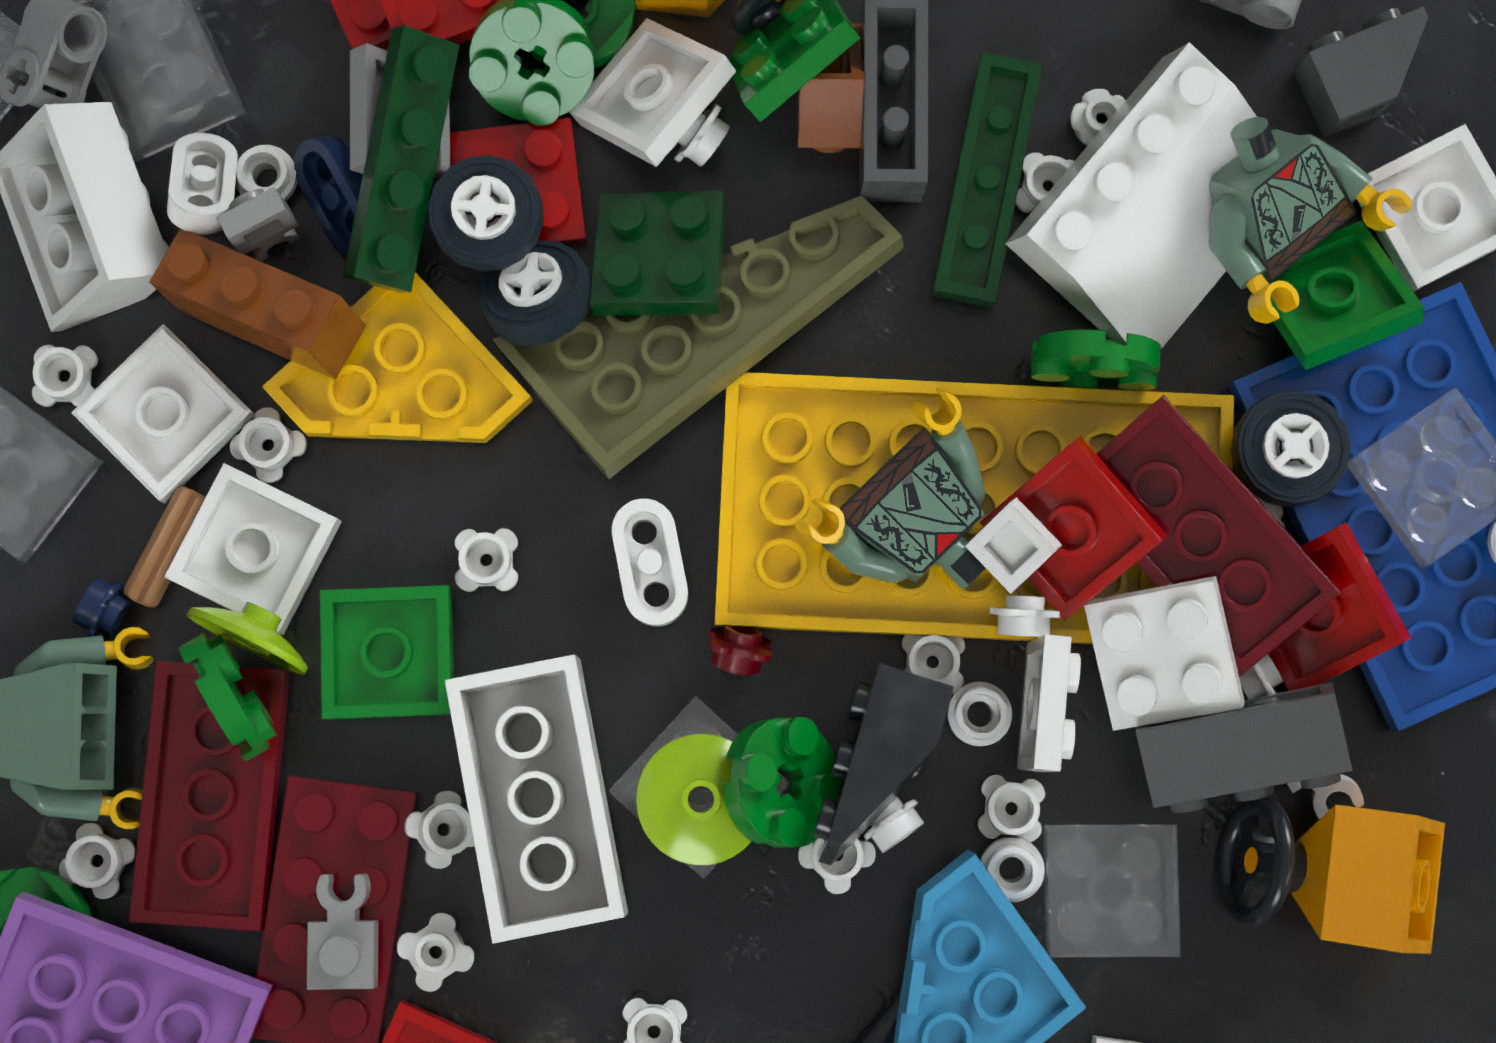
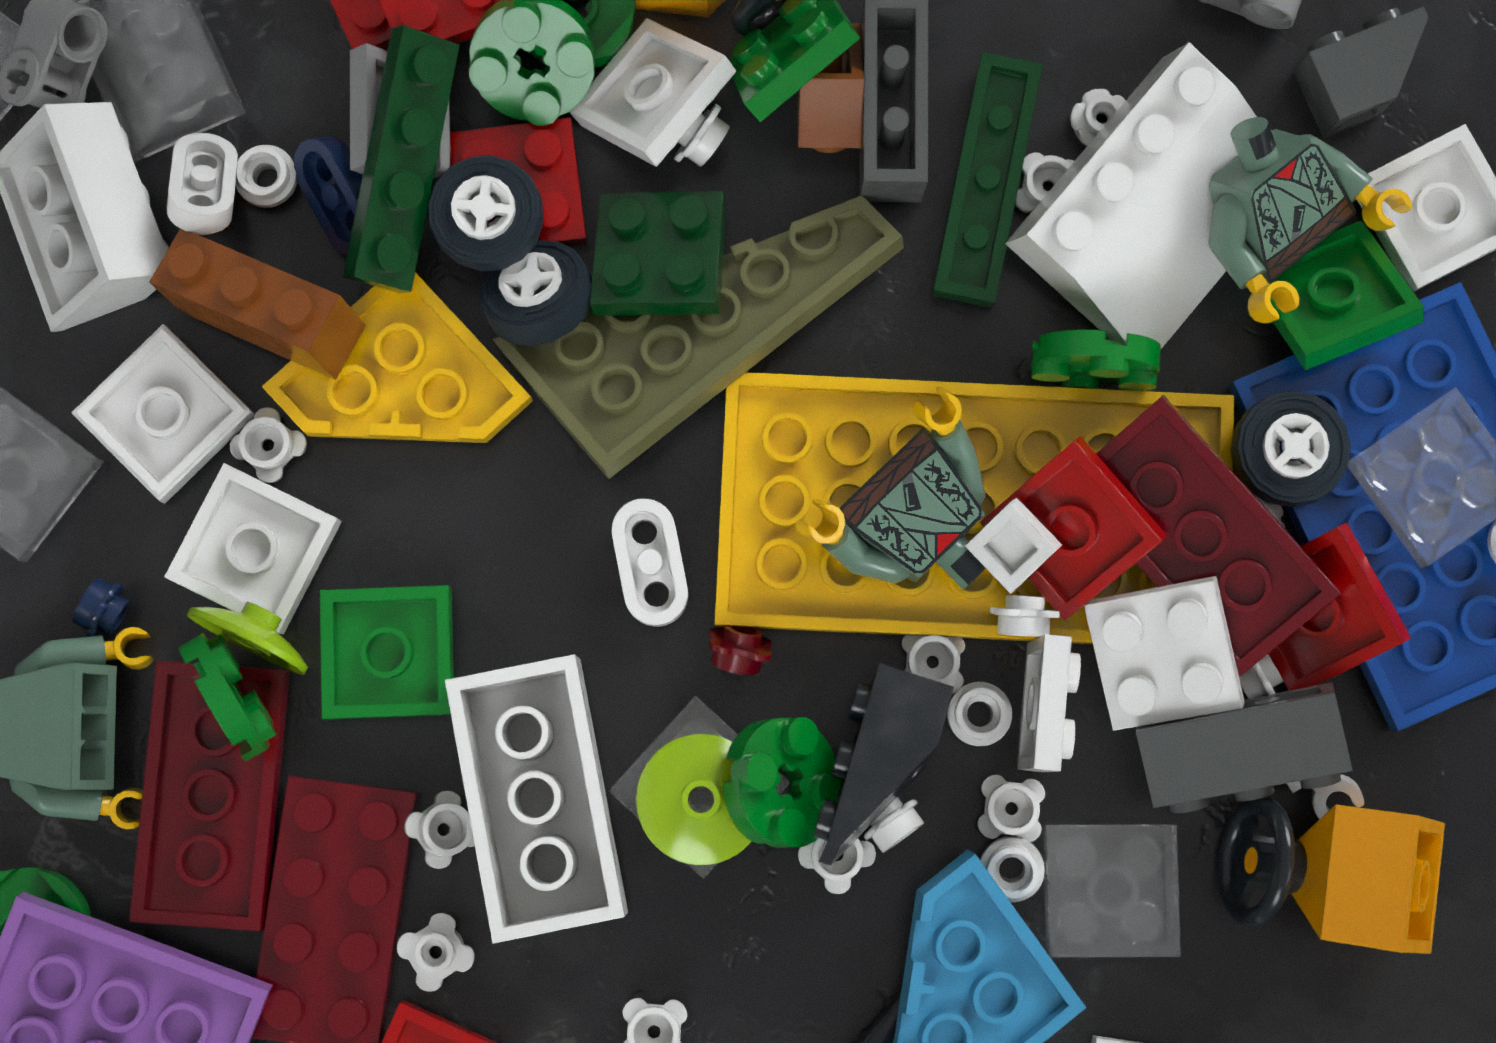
white plate [32,345,98,407] -> none
white plate [59,823,136,899] -> none
medium nougat axle [124,486,206,608] -> none
light grey plate [216,187,299,260] -> none
light grey plate [307,873,378,990] -> none
white plate [455,528,518,592] -> none

